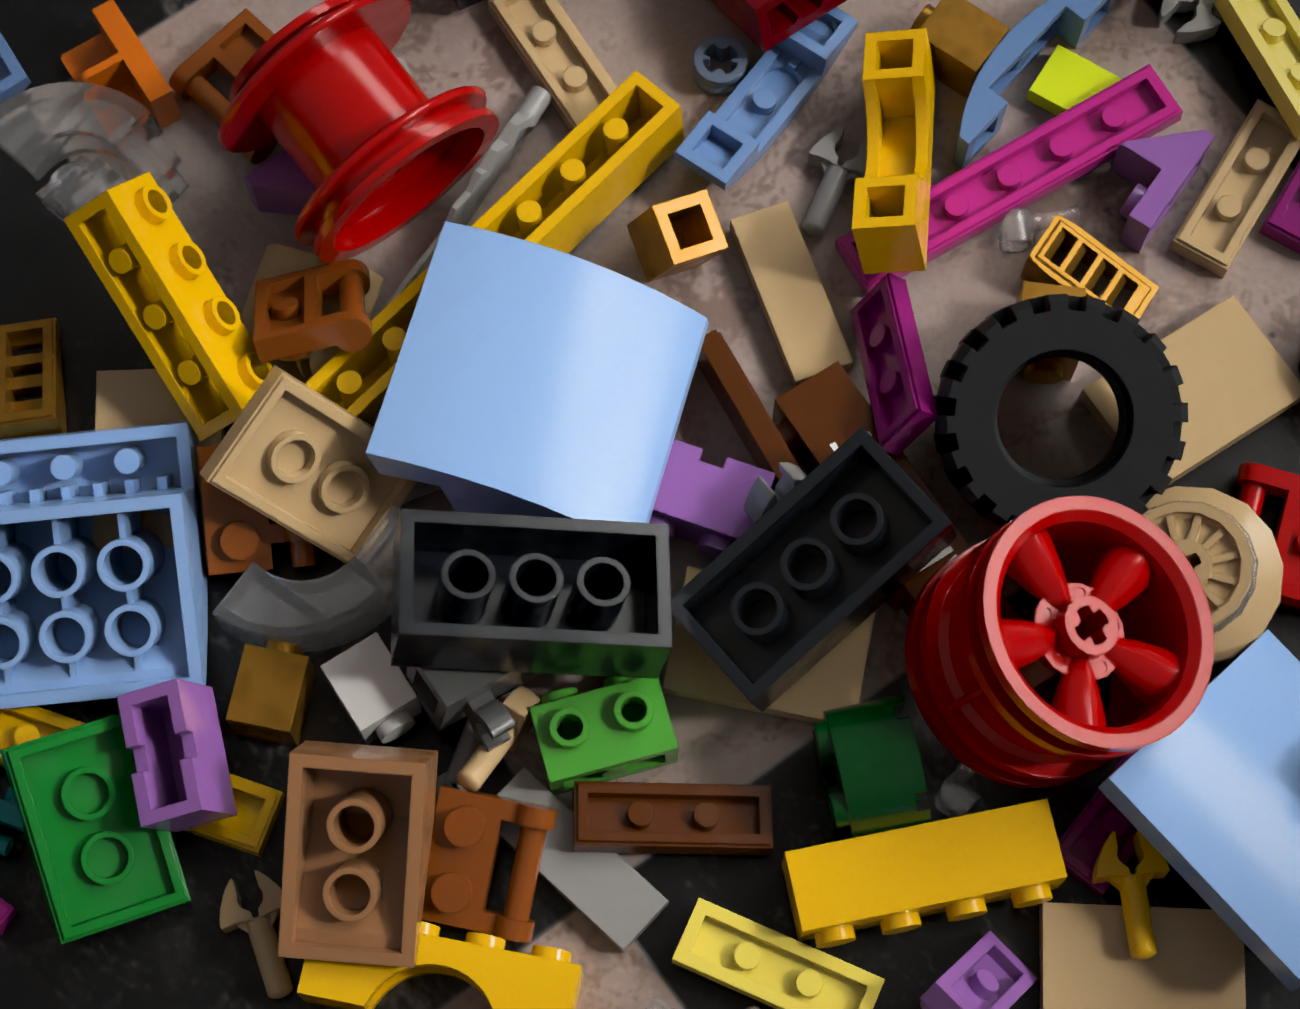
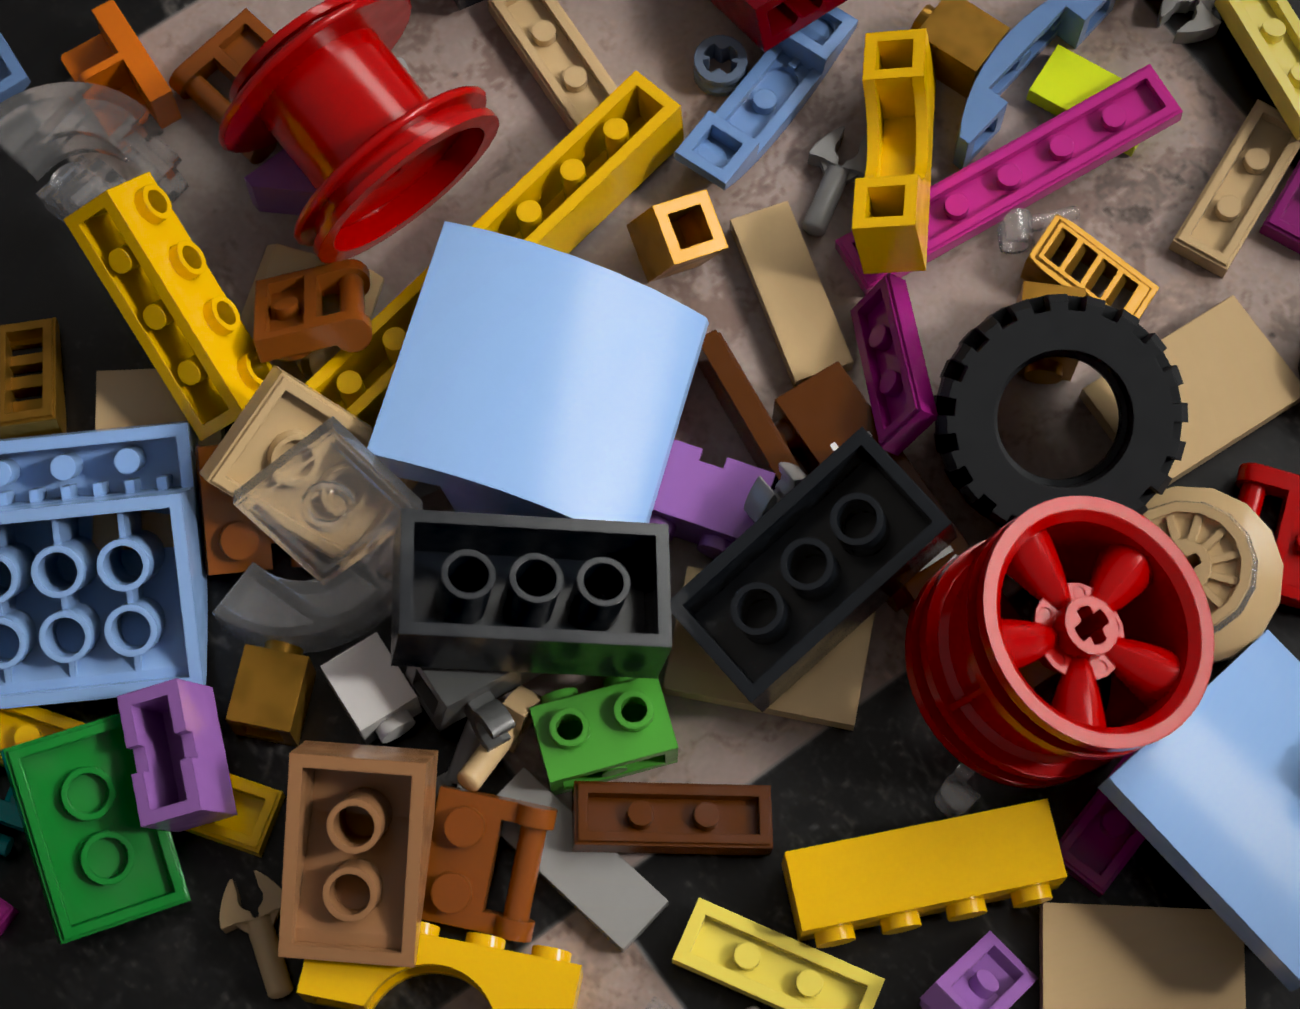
light grey sword [383,85,552,309] -> none
dark green brick [812,694,931,838] -> none
yellow bar [1092,830,1170,960] -> none
medium lavender slope [1110,130,1215,253] -> none
none -> clear tile [233,416,422,586]

